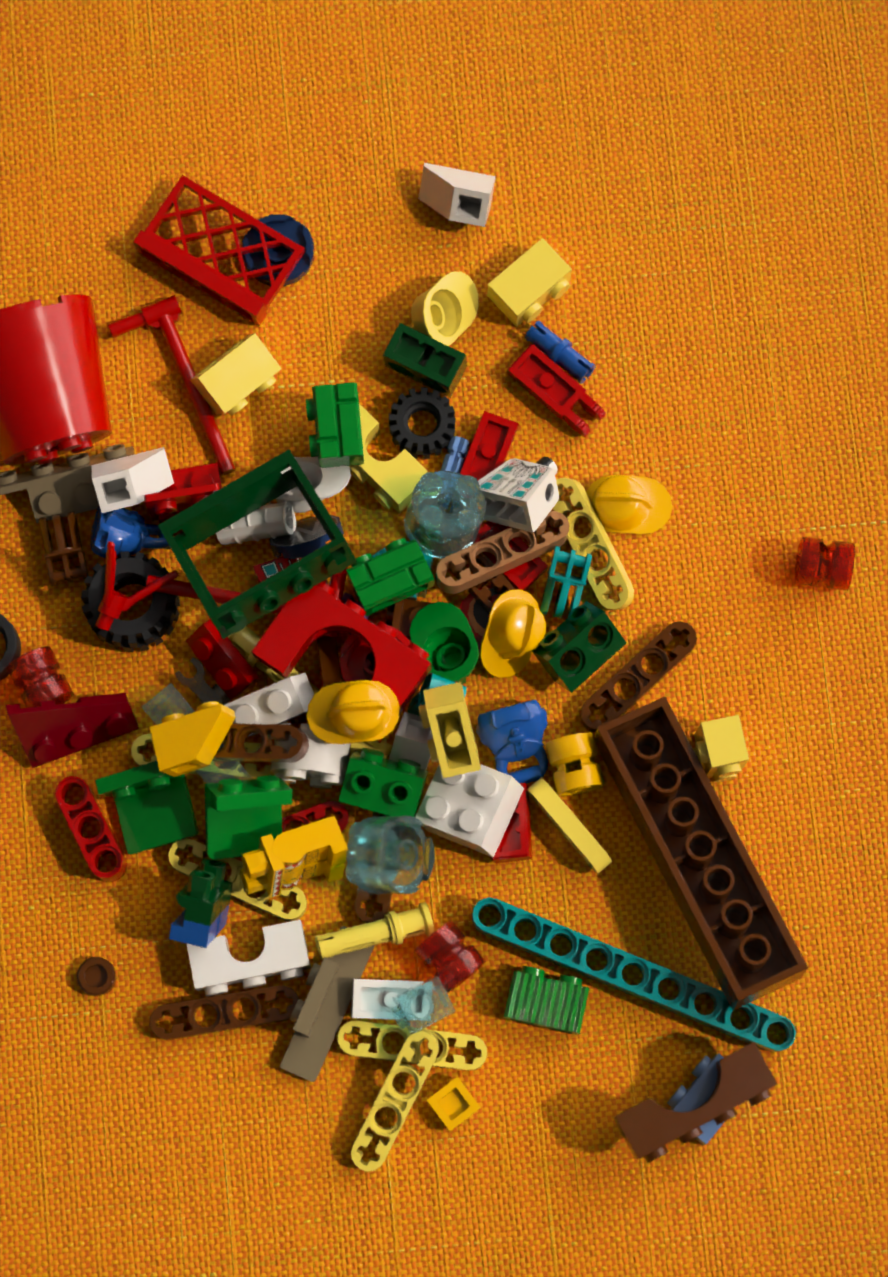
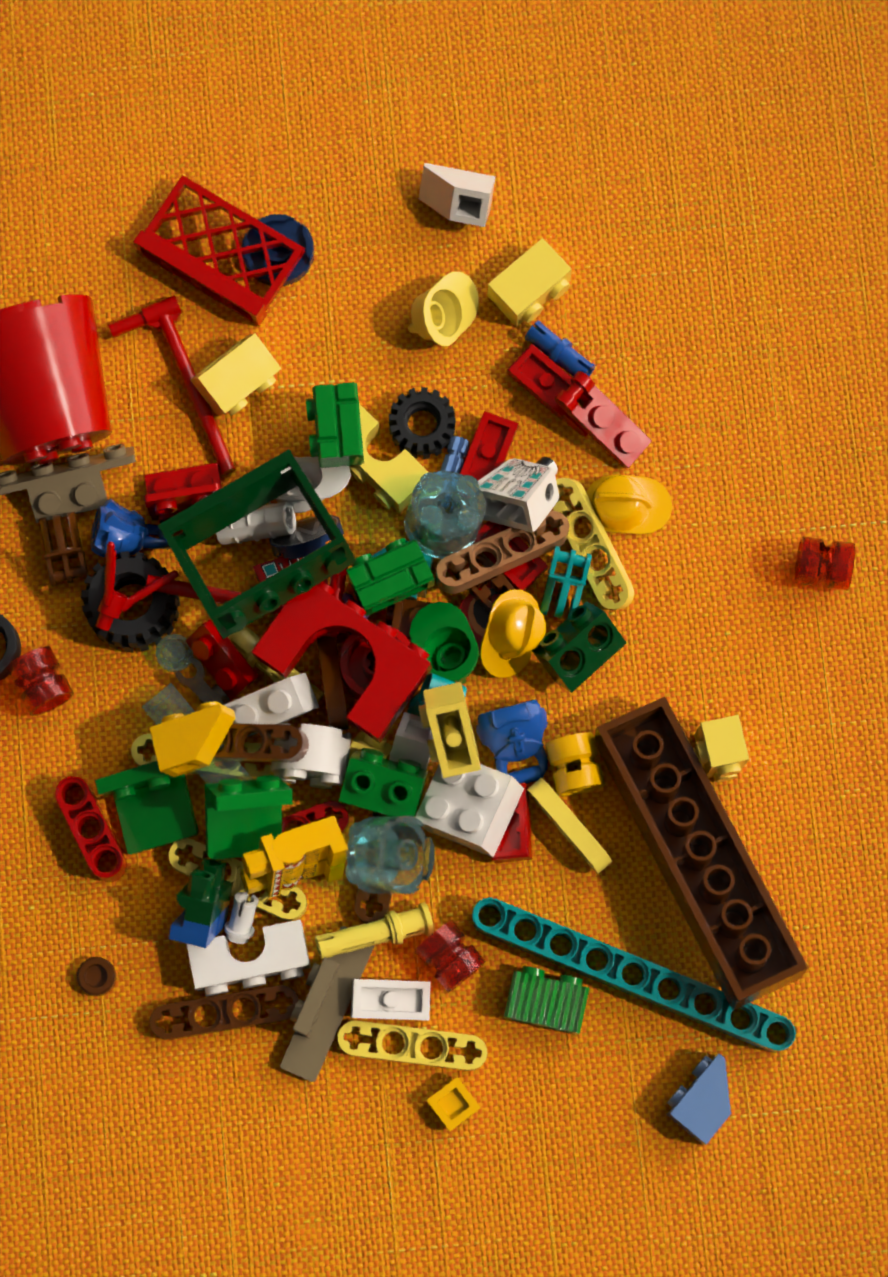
dark red wing [5,693,139,768] -> none
white slope [91,447,174,513] -> none
yellow piece [307,680,400,745] -> none
light yellow beam [351,1029,439,1172] -> none
dark green brick [383,323,467,398] -> none
clear light blue brick [391,977,456,1033] -> none
reddish brown beam [580,621,697,733] -> none
reddish brown arch [613,1042,777,1163] -> none
none -> clear light blue plate [156,634,194,672]
none -> white pin [224,892,259,944]
none -> plate [554,371,652,468]

